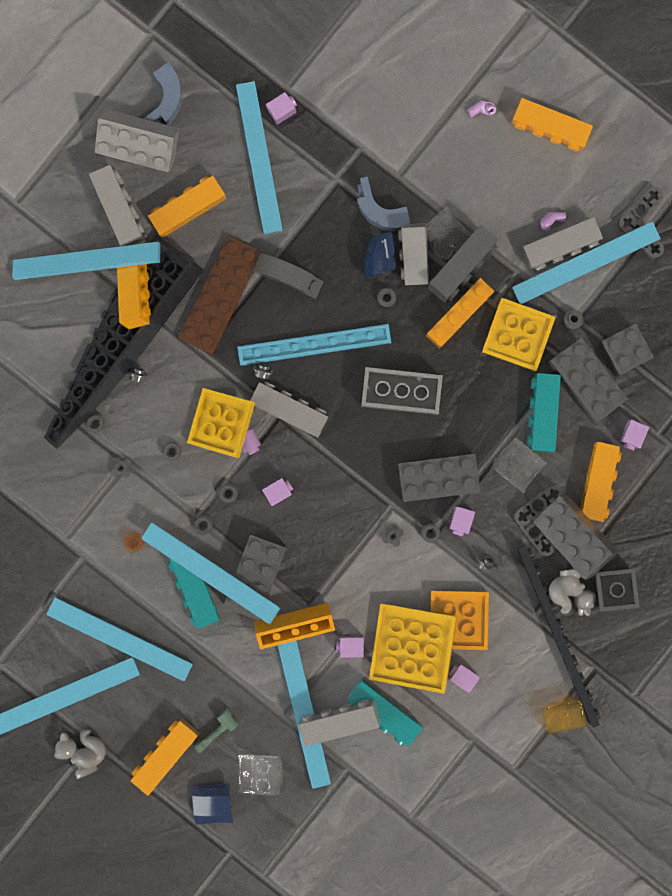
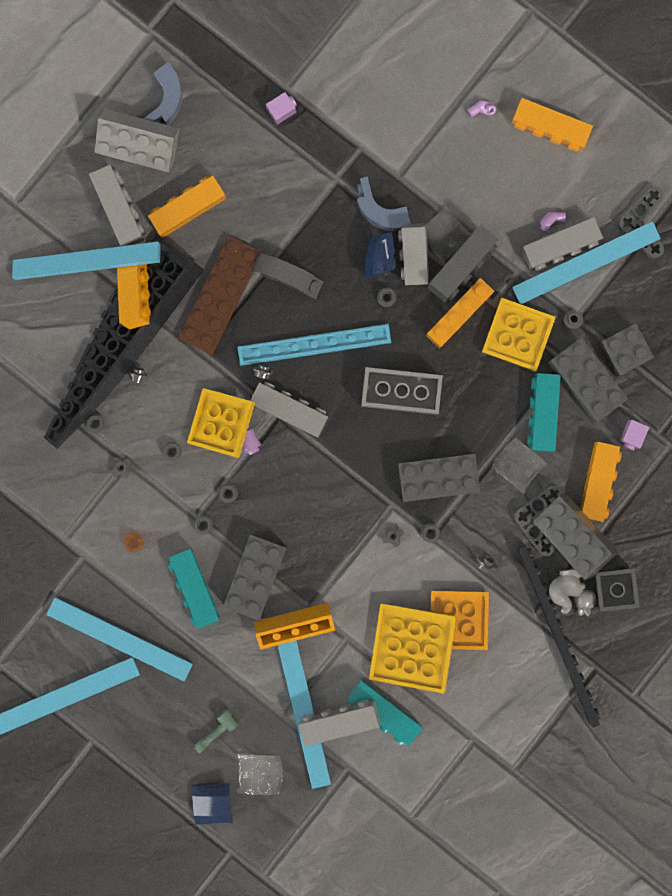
light grey animal [54,729,106,779] -> none
light orange brick [131,718,199,796] -> none
medium azure tile [141,522,281,624] -> none
medium azure tile [236,81,283,235] -> none
lavender brick [262,478,293,506] -> none
lavender brick [336,636,364,658] -> none
lavender brick [448,662,480,693] -> none
lavender brick [449,506,475,536] -> none
clear yellow brick [542,699,587,734] -> none

